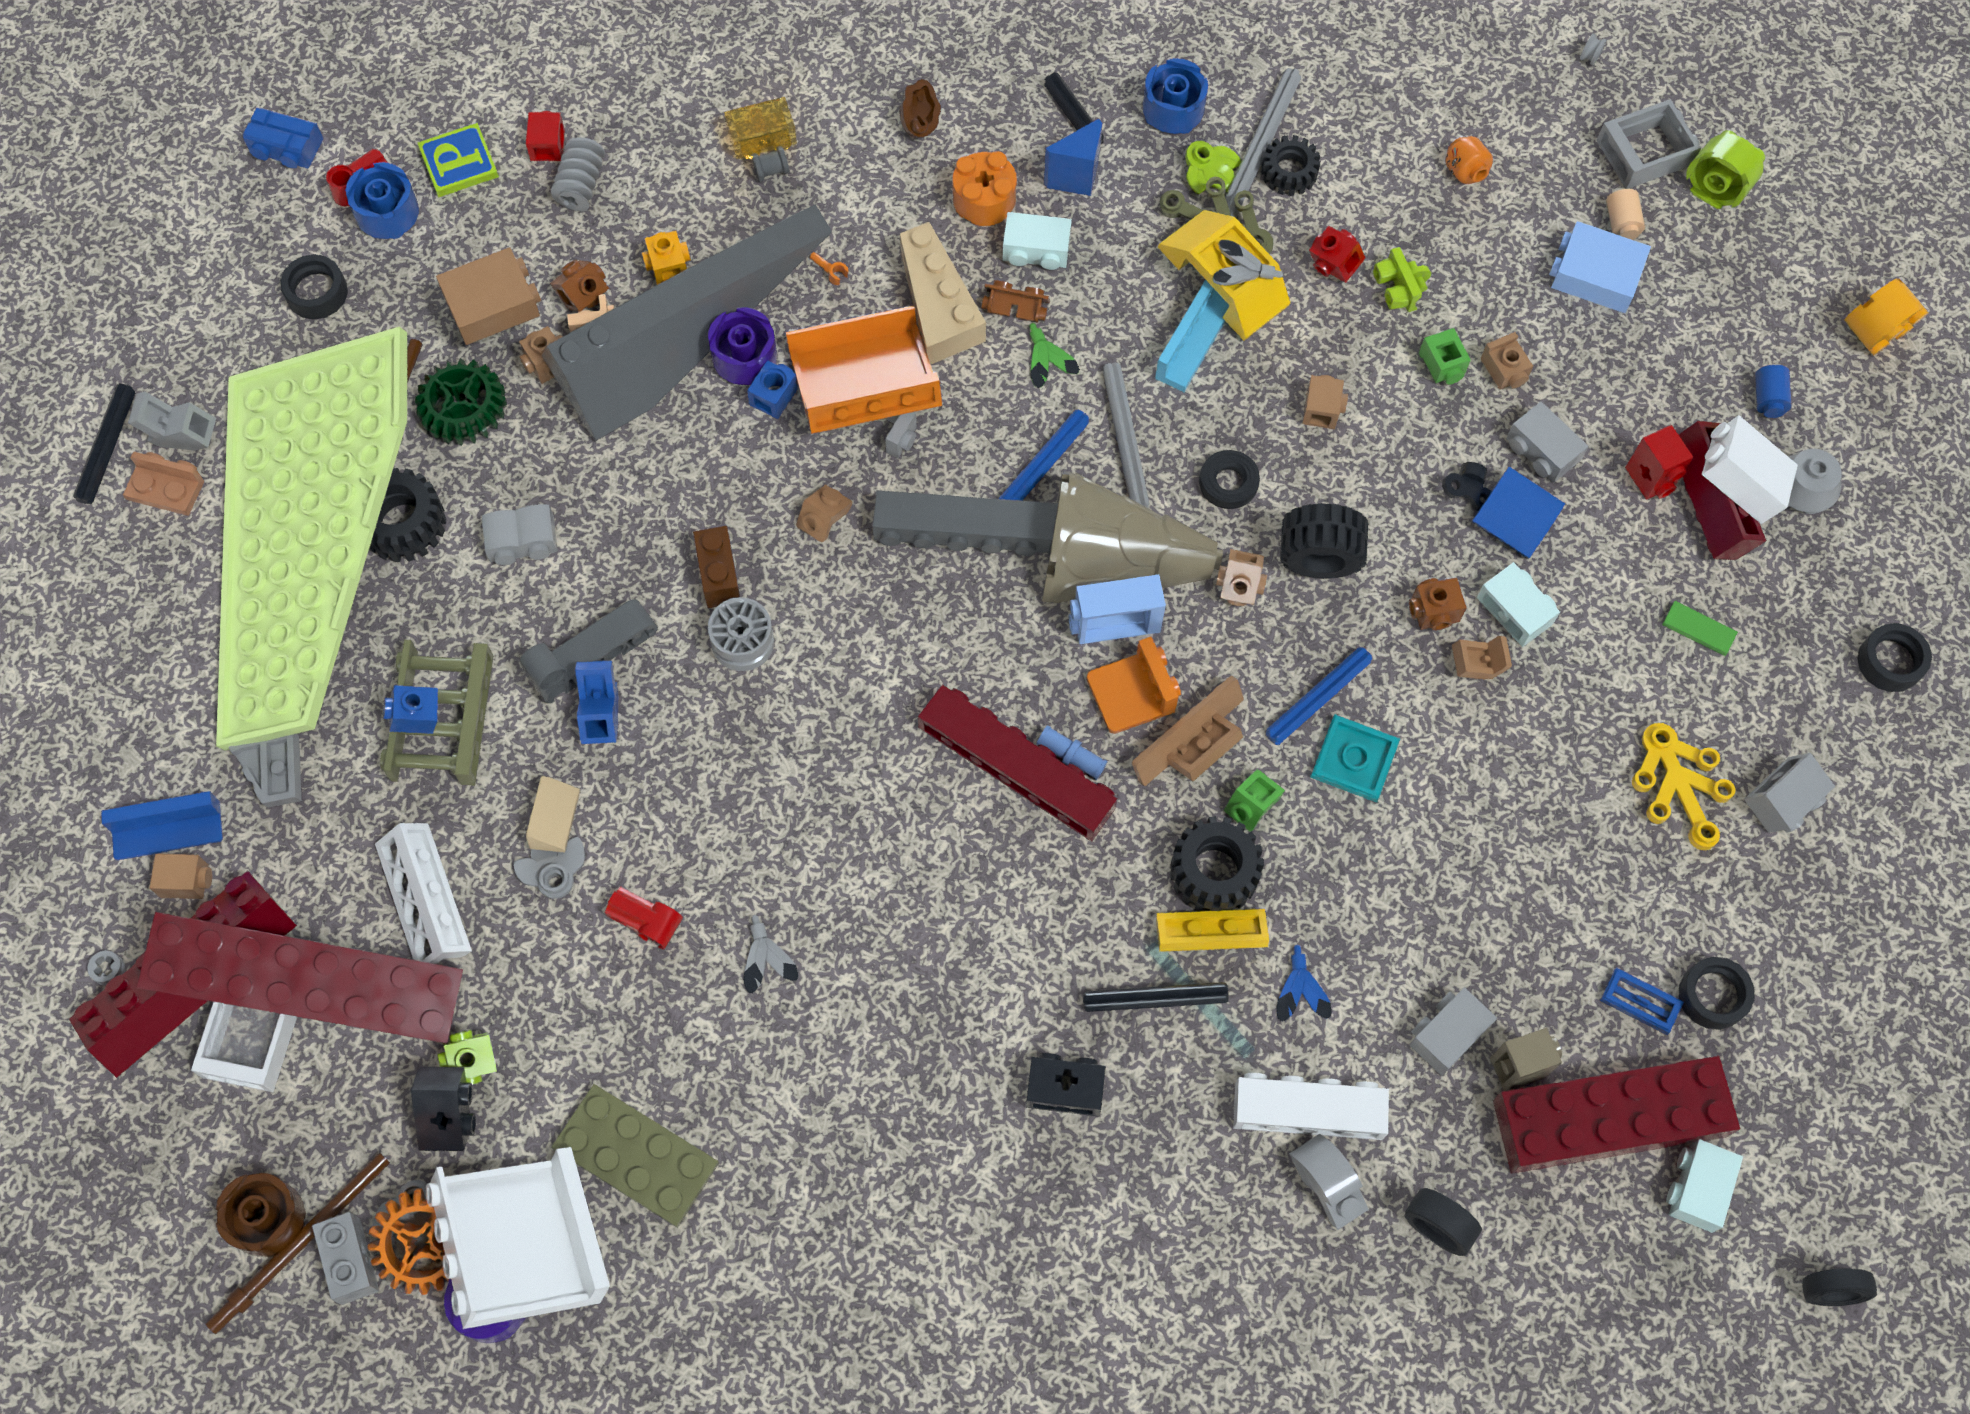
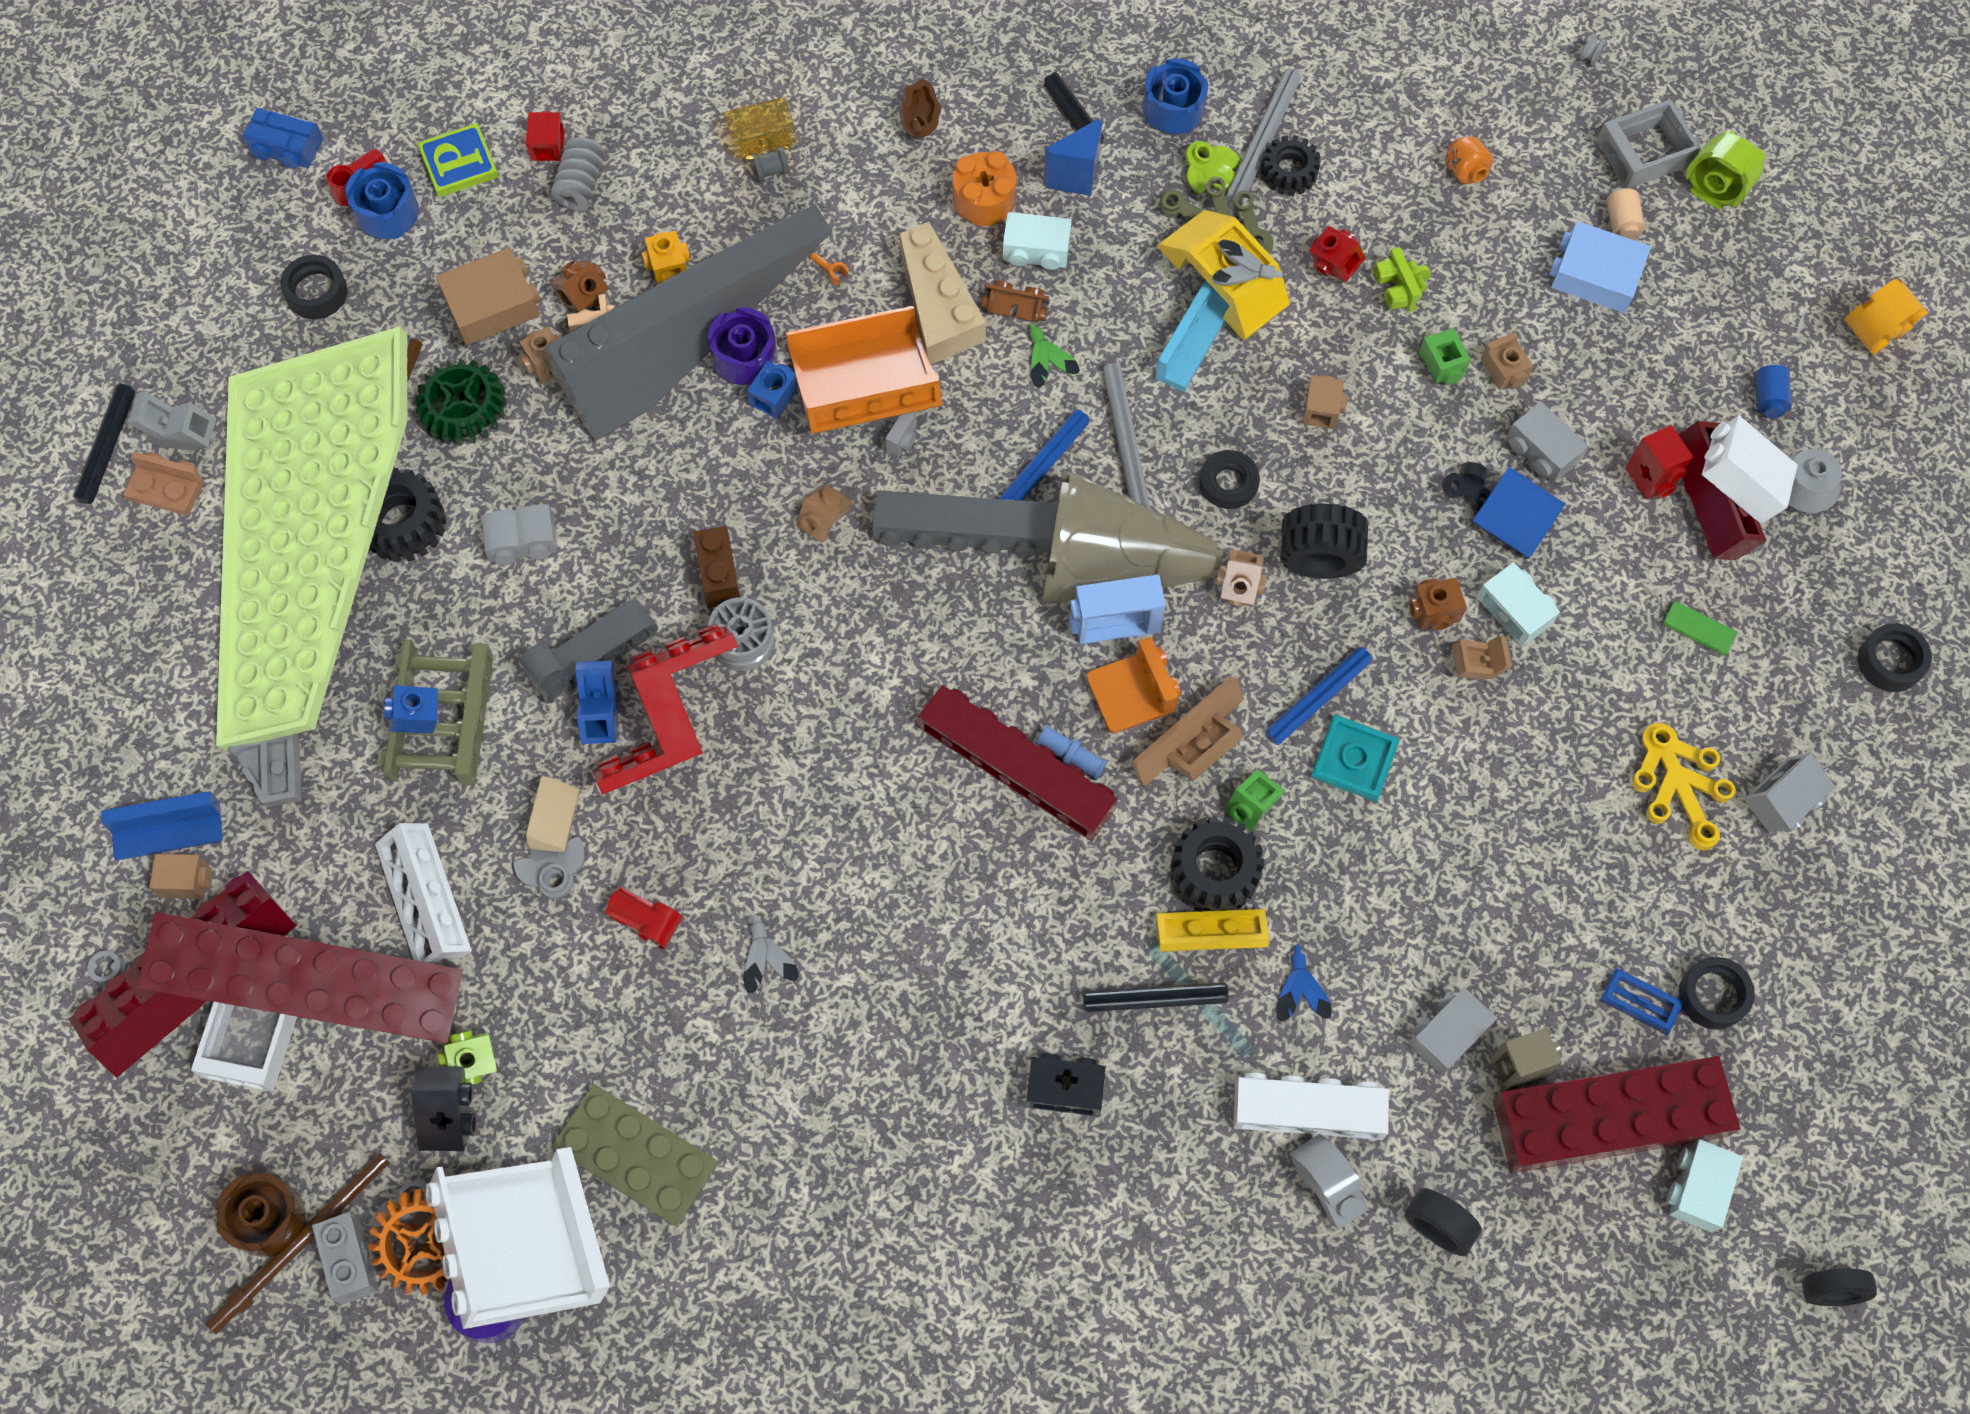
none -> red bracket [592,624,738,795]

